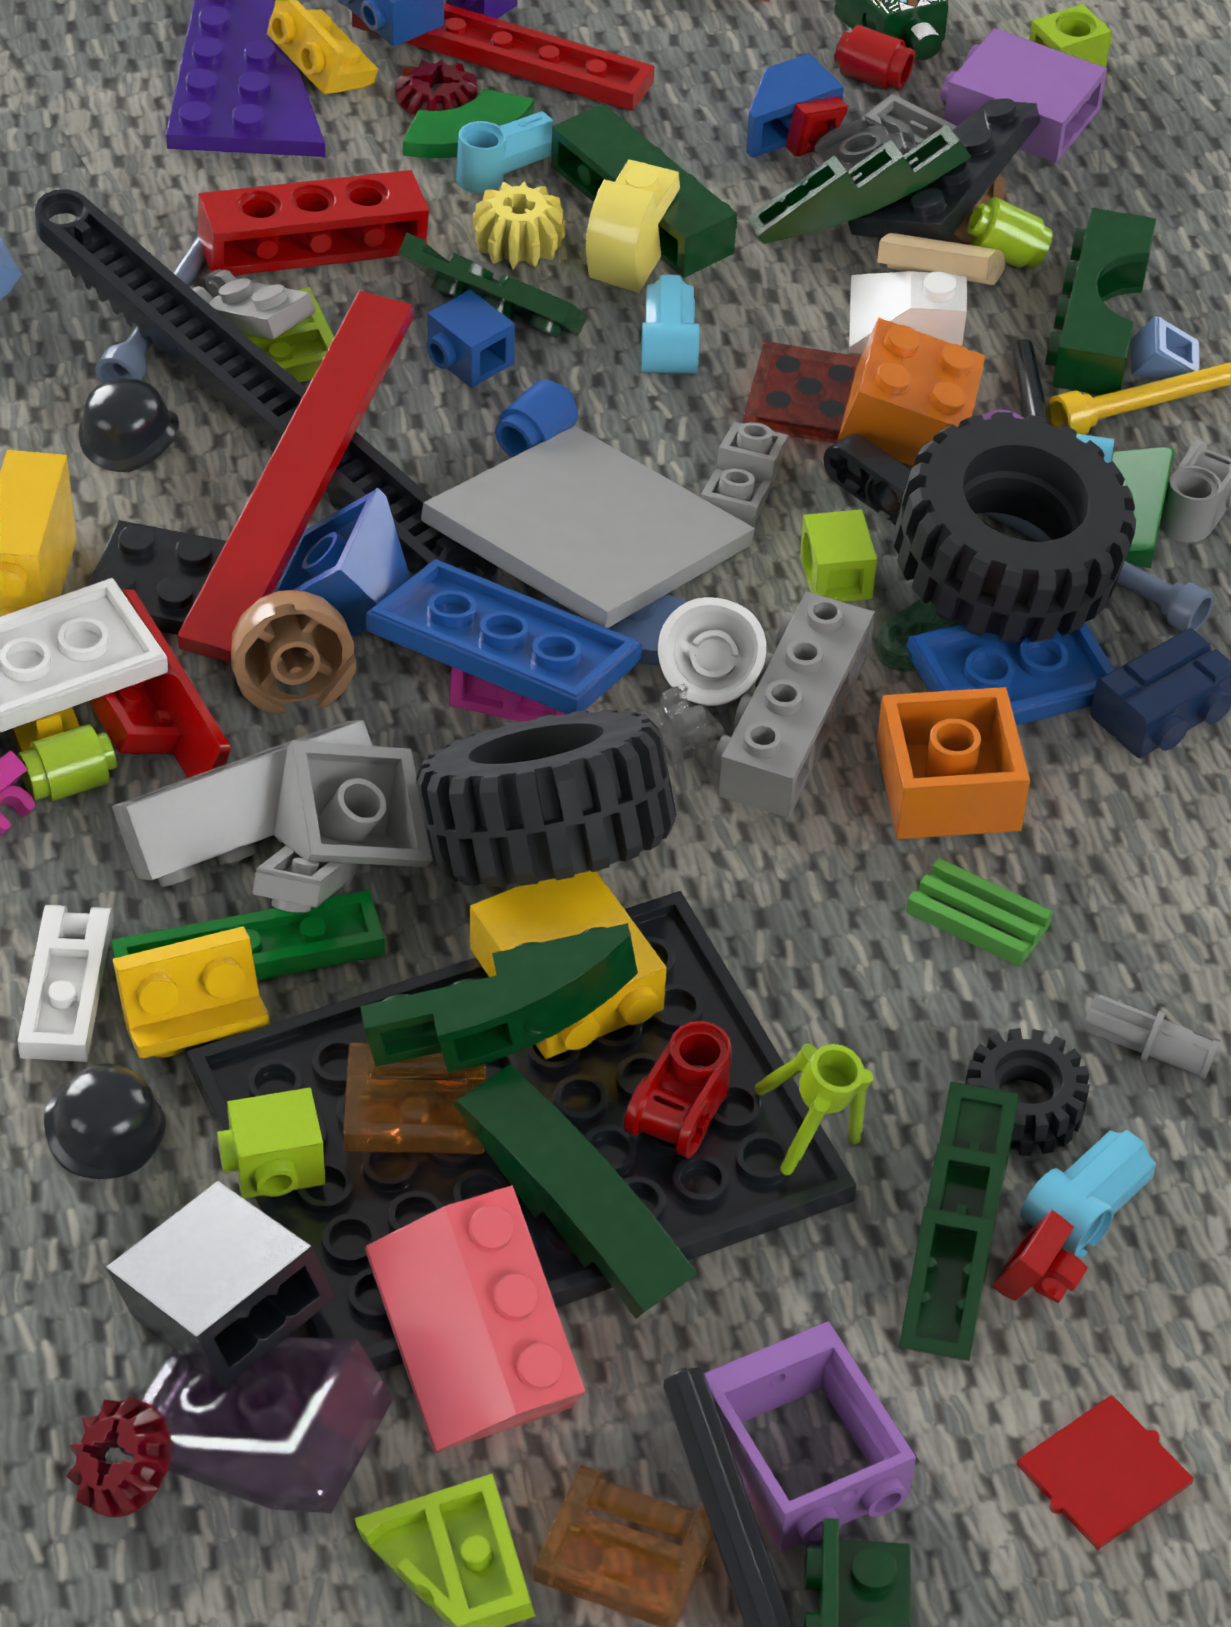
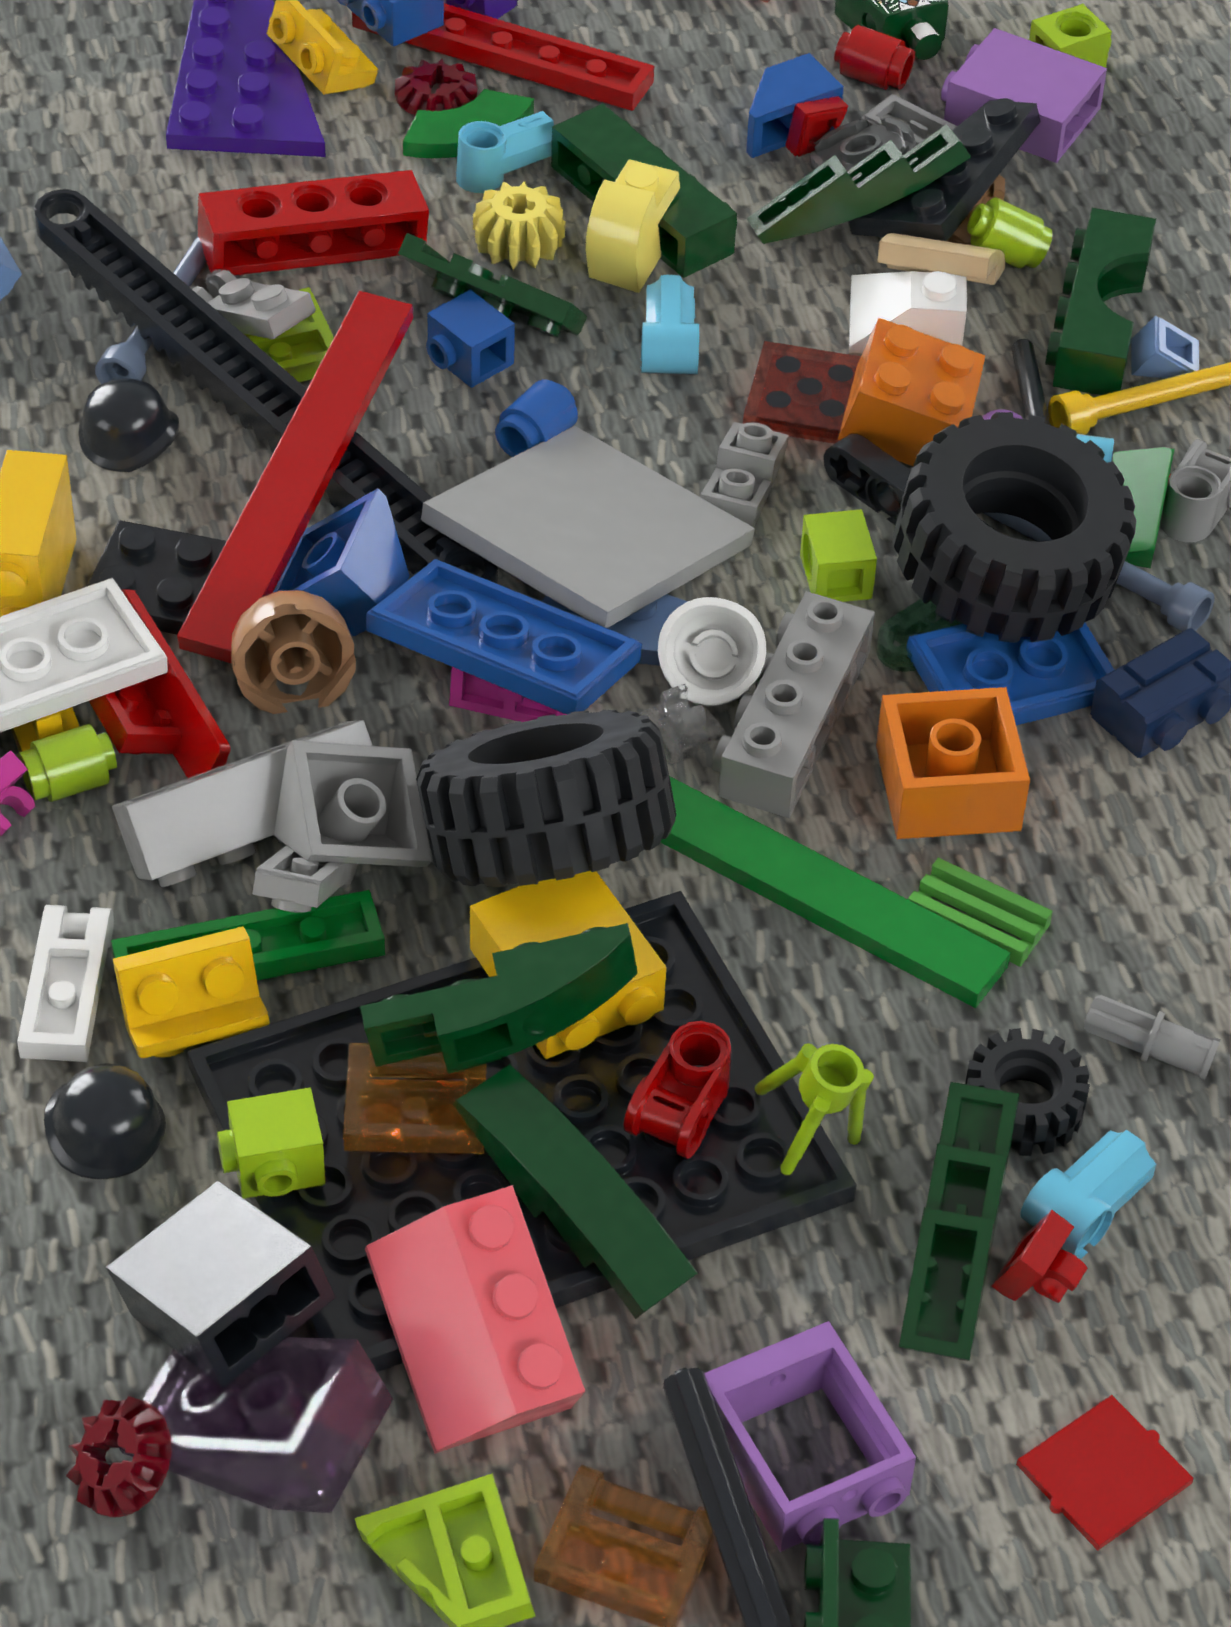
none -> green tile [660,776,1011,1008]

